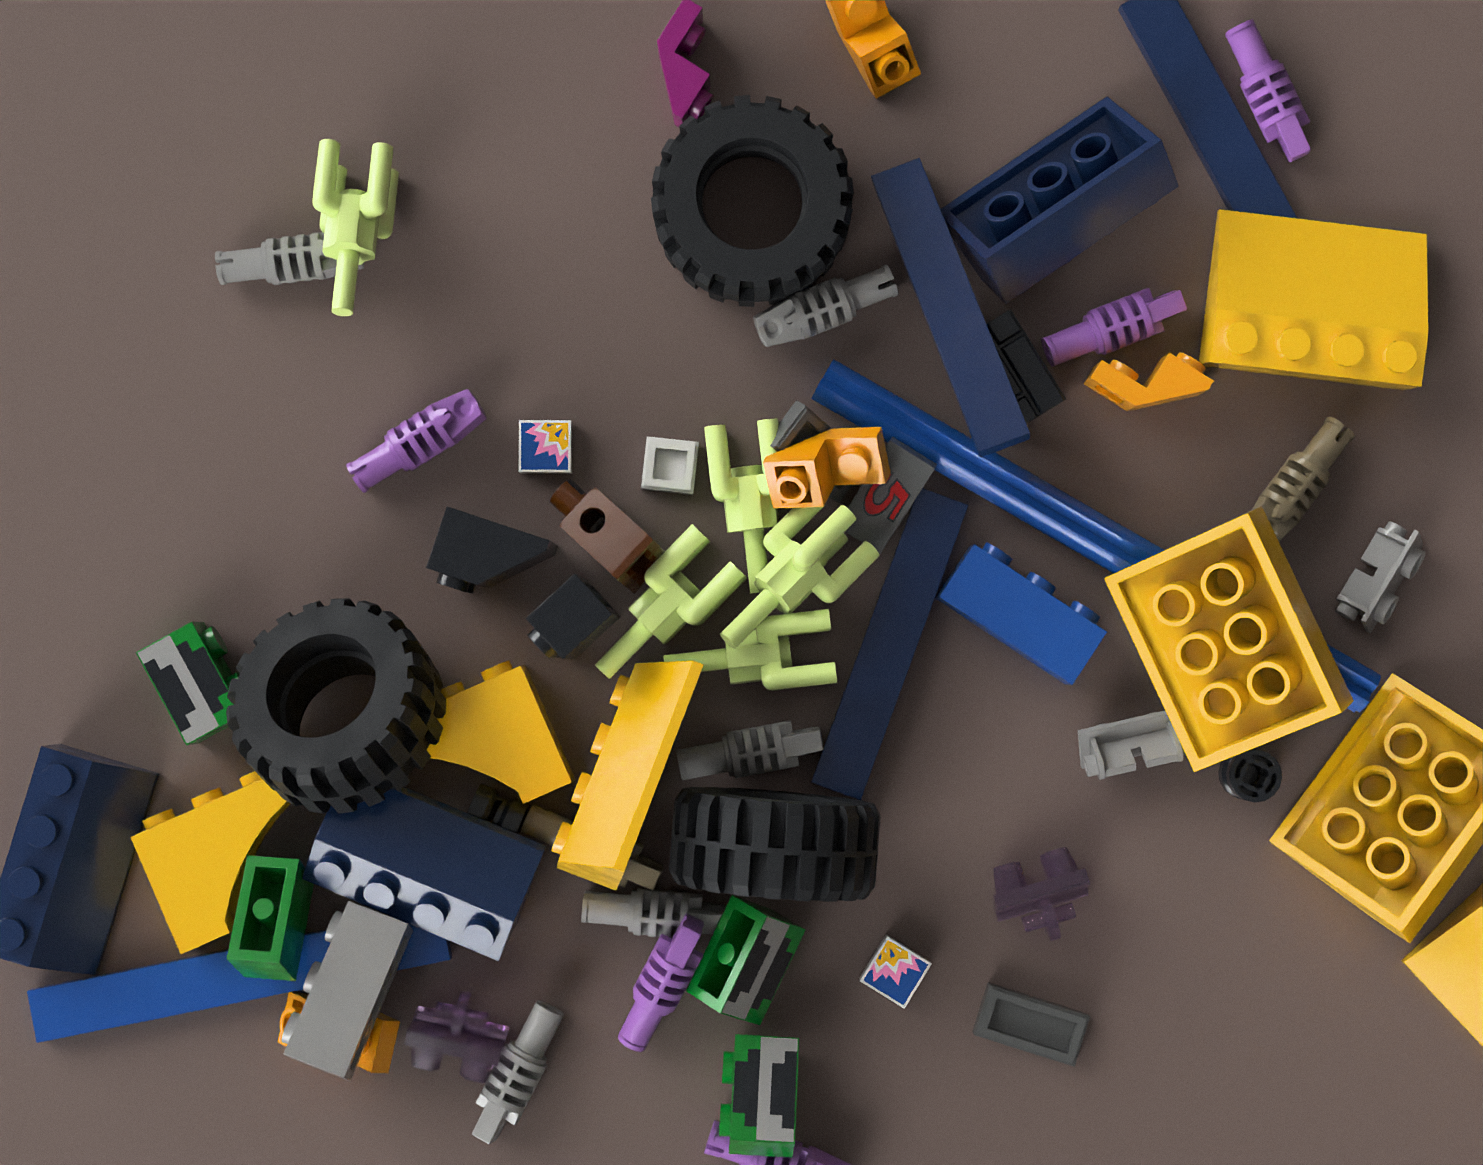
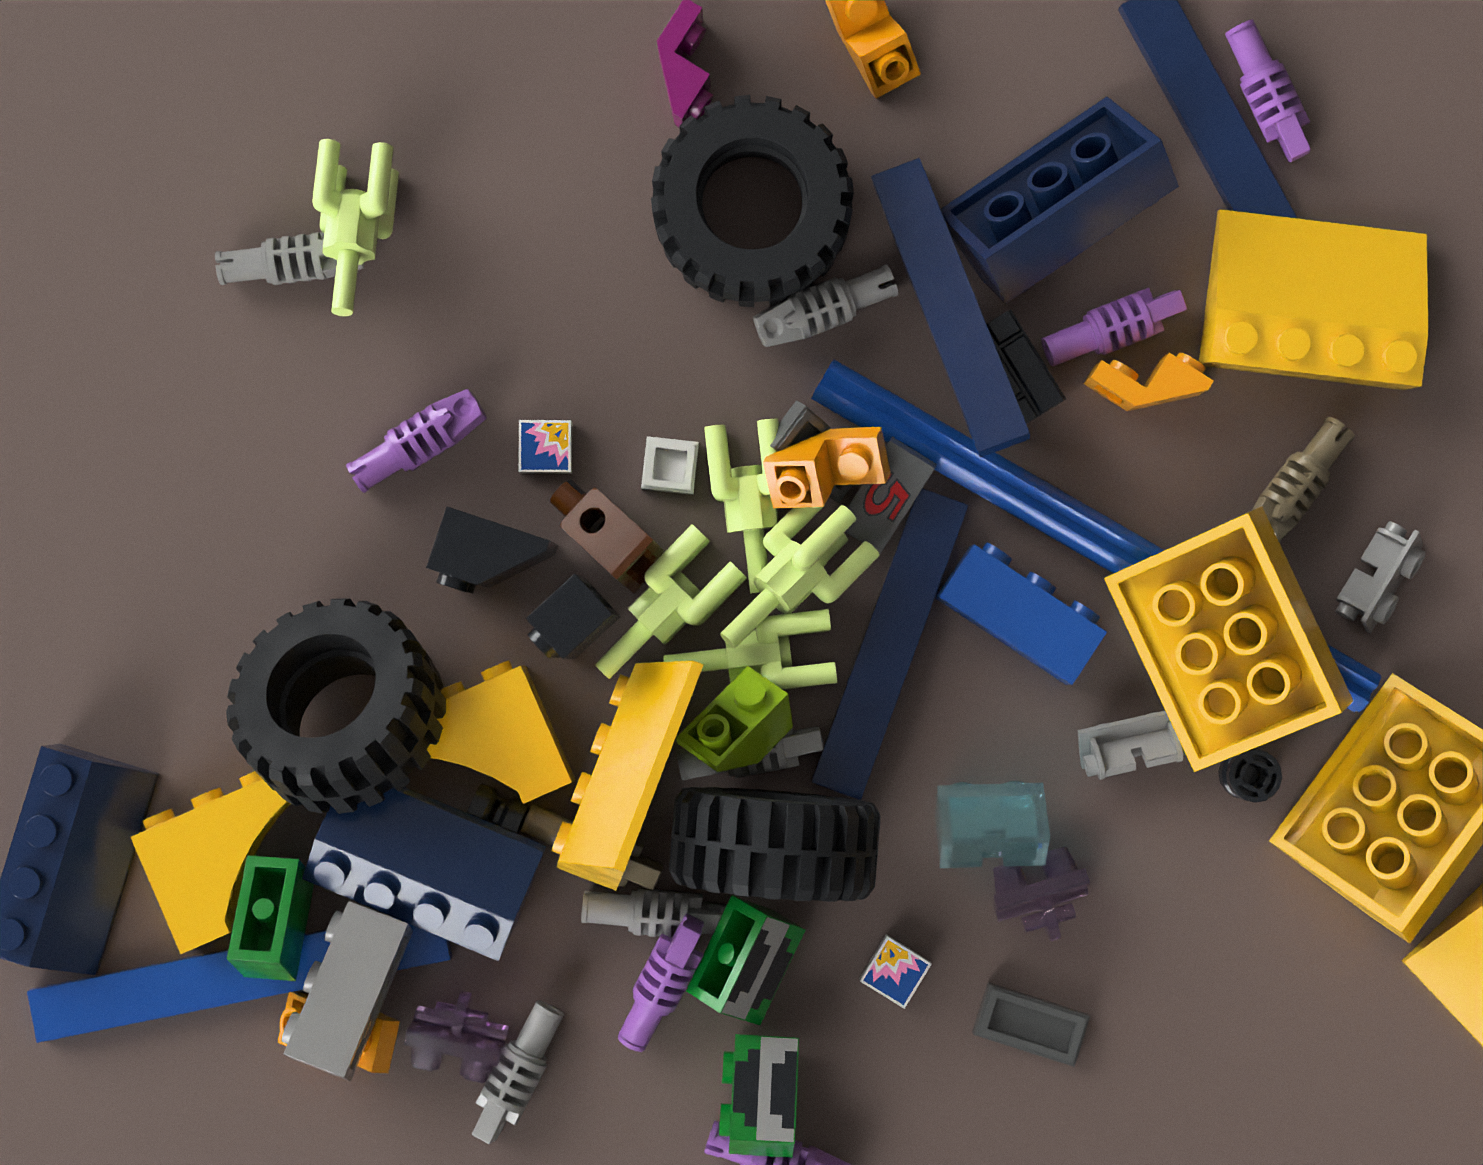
brick [136,622,240,746] -> none
none -> lime slope [676,666,793,772]
none -> clear light blue brick [935,781,1050,868]

